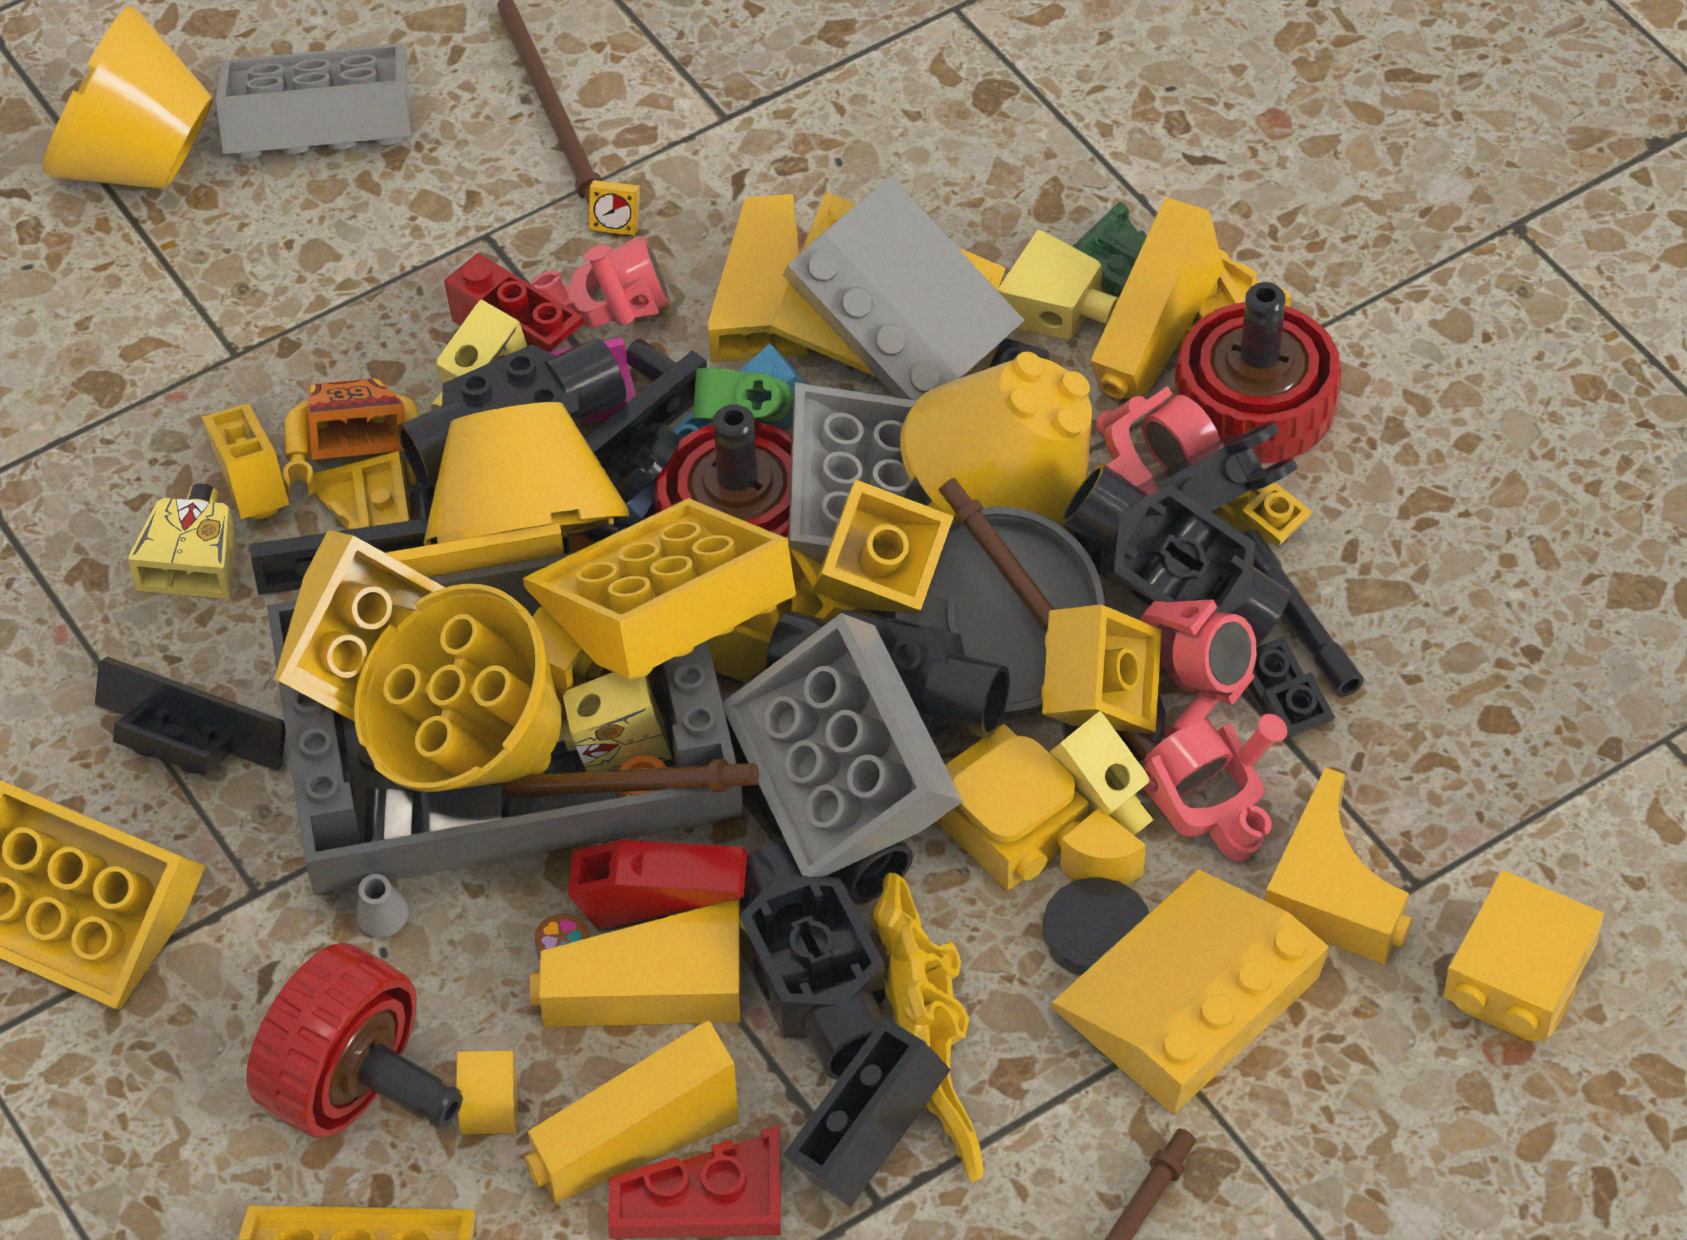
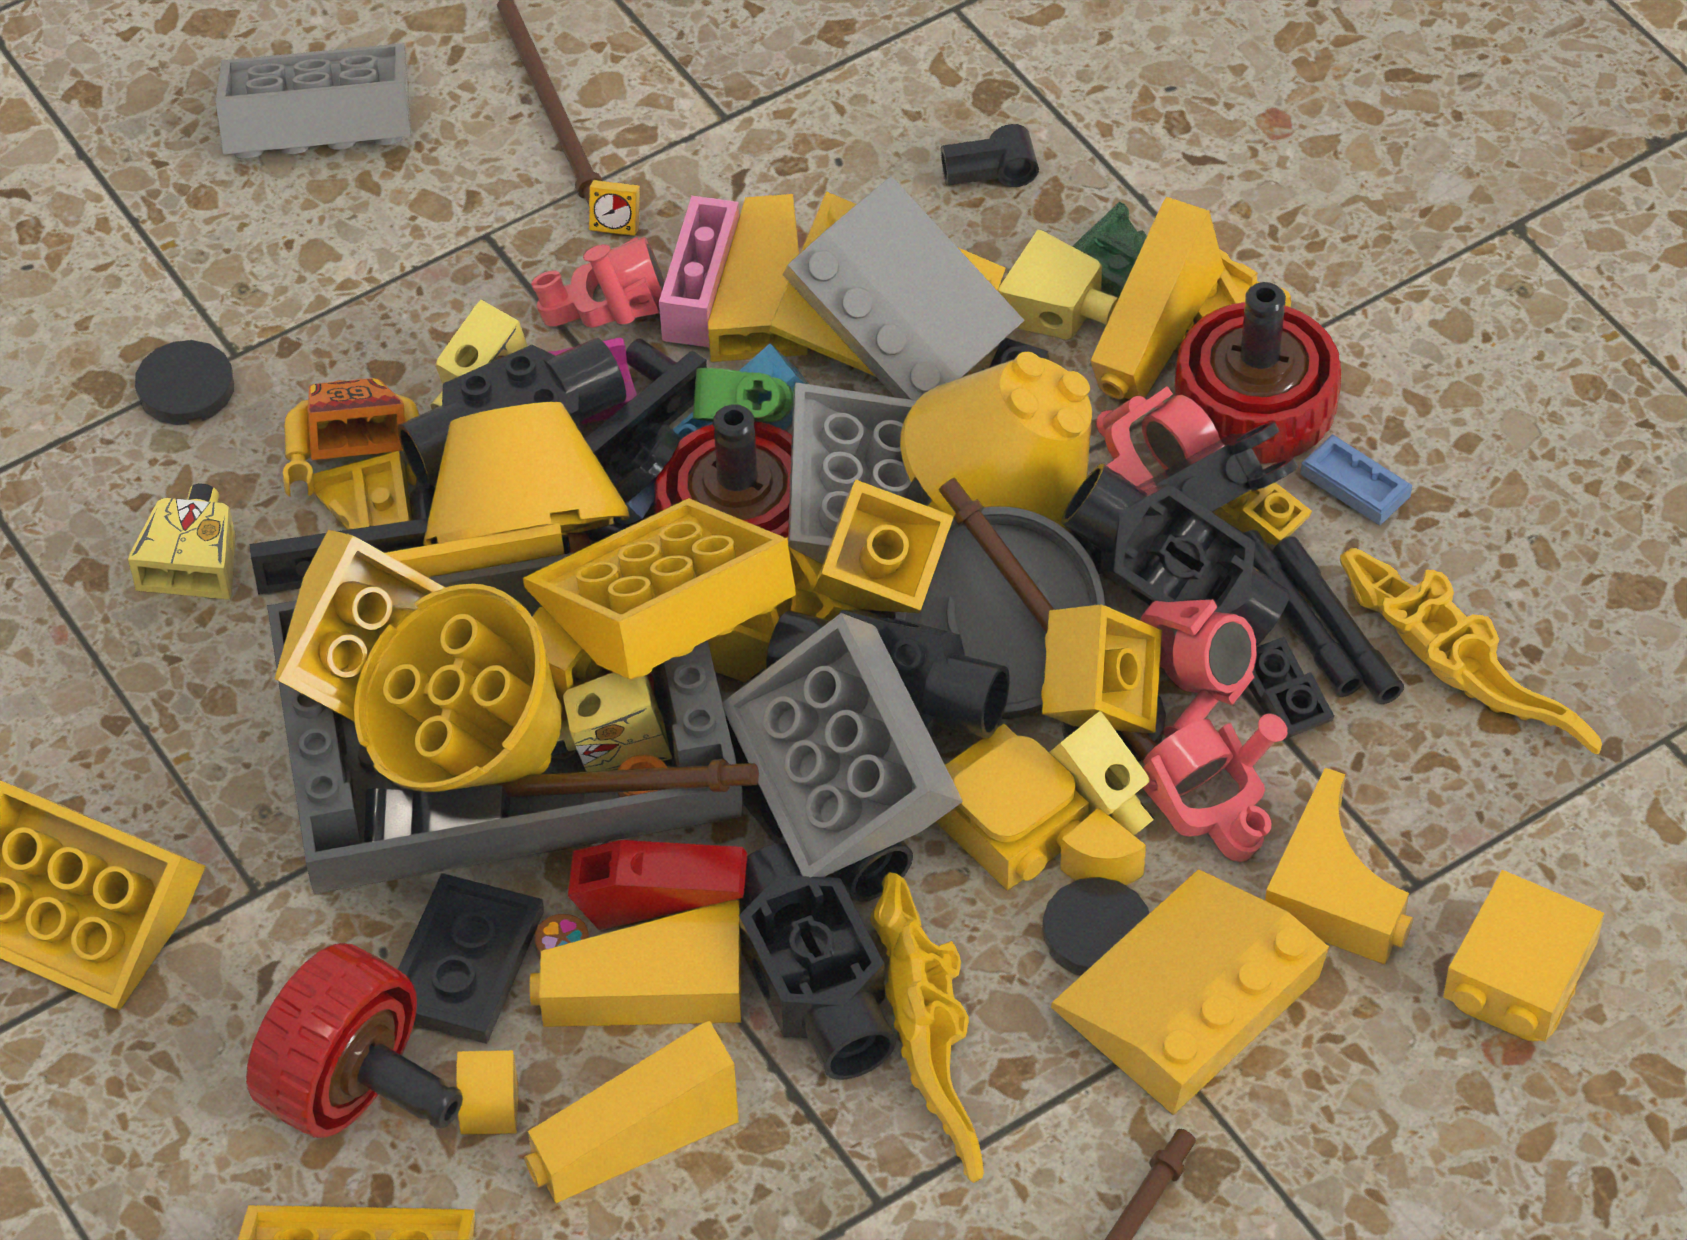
yellow cone [42,5,213,189] -> none
black bracket [95,657,286,776] -> none
yellow slope [202,403,290,519] -> none
light grey cone [355,874,409,937] -> none
red slope [444,253,584,352] -> none
red wing [608,1124,781,1239] -> none
black brick [783,1017,950,1207] -> none
none -> black tile [135,340,234,425]
none -> black plate [398,873,544,1044]
none -> bright pink brick [659,196,739,347]
none -> black piece [941,124,1039,187]
none -> black piece [1273,537,1404,704]
none -> medium blue plate [1300,434,1412,526]
none -> yellow animal [1340,548,1602,754]

